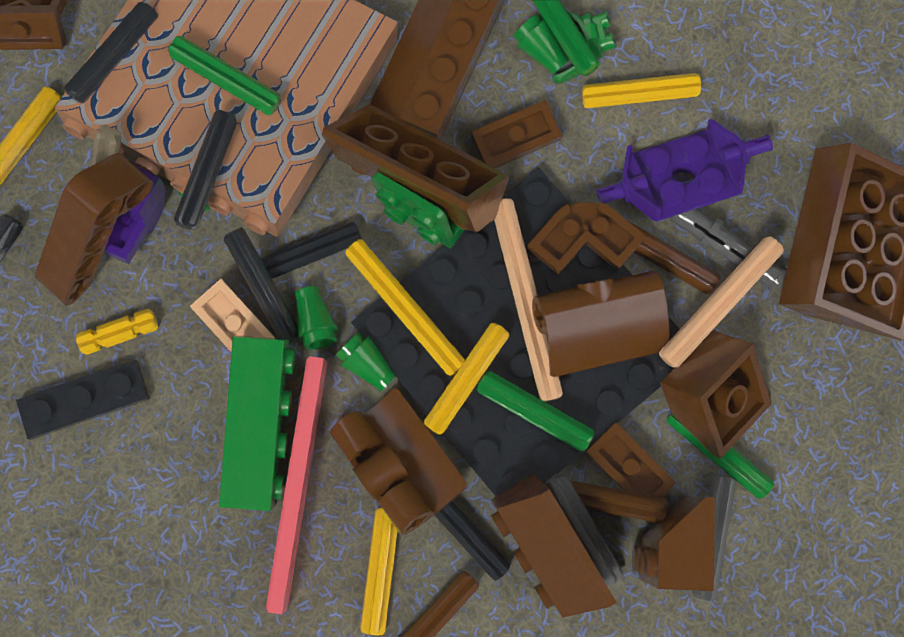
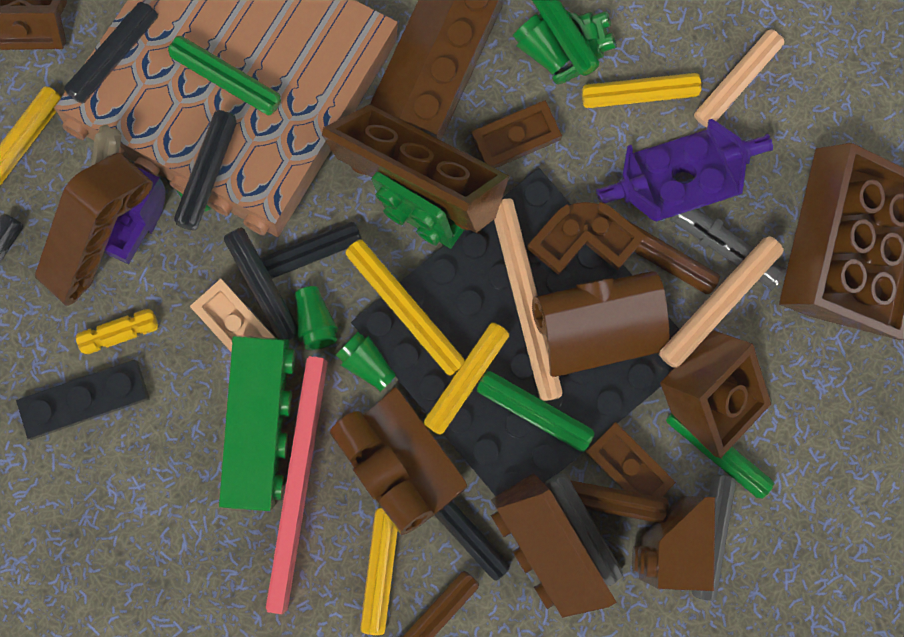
none -> light nougat axle [694,29,785,128]

